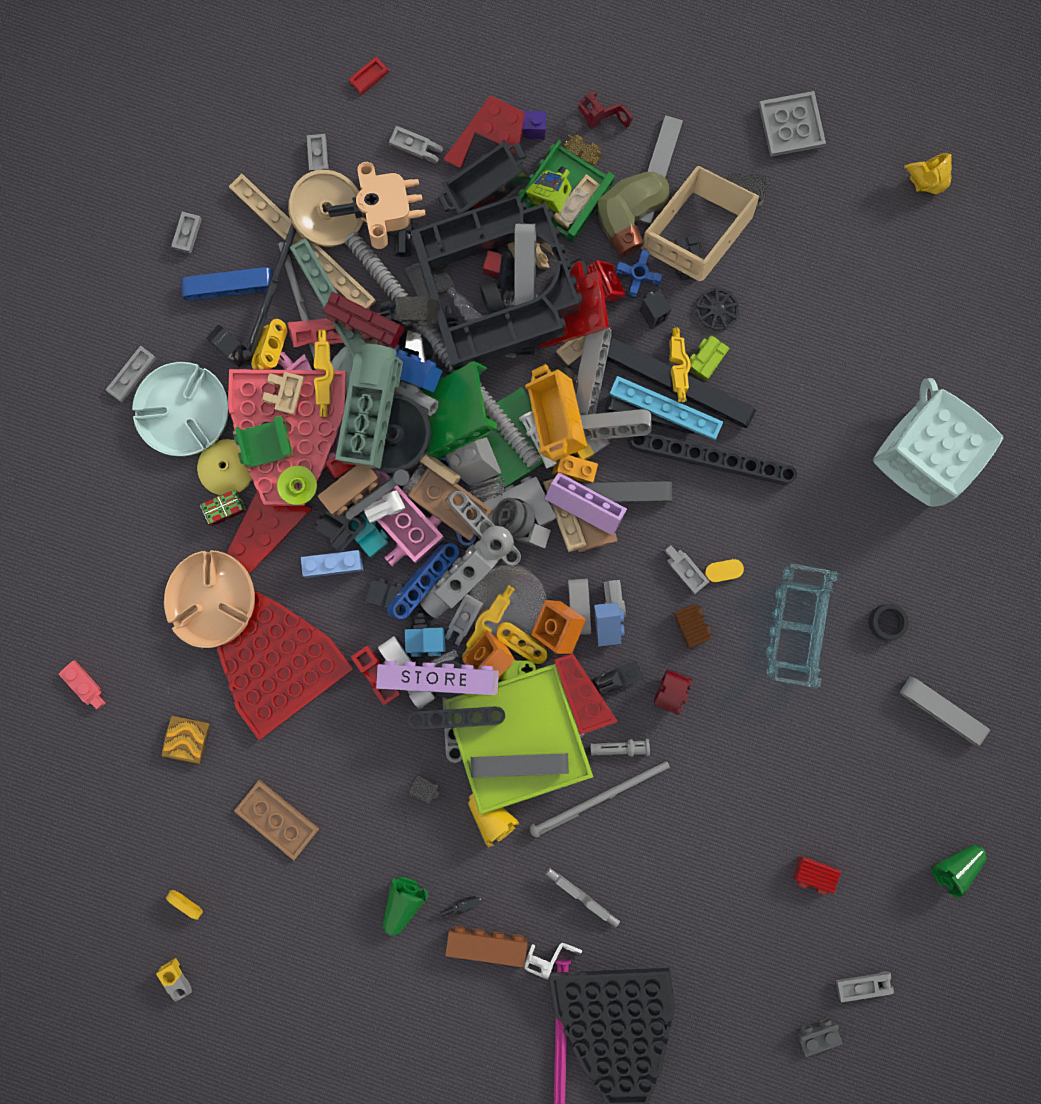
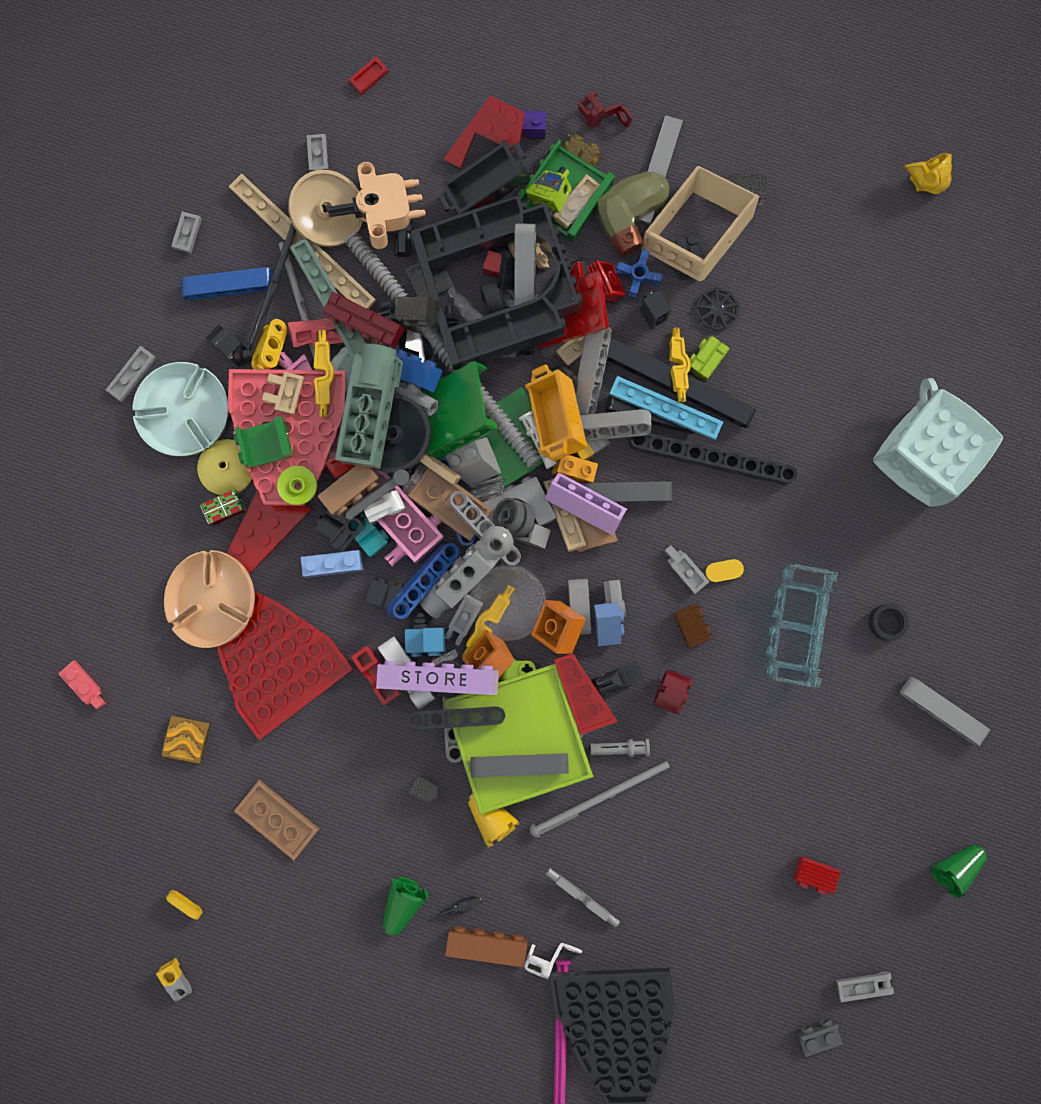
light grey hinge [389,126,443,163] -> none
yellow plate [497,622,547,664] -> none
light grey plate [758,91,826,157] -> none

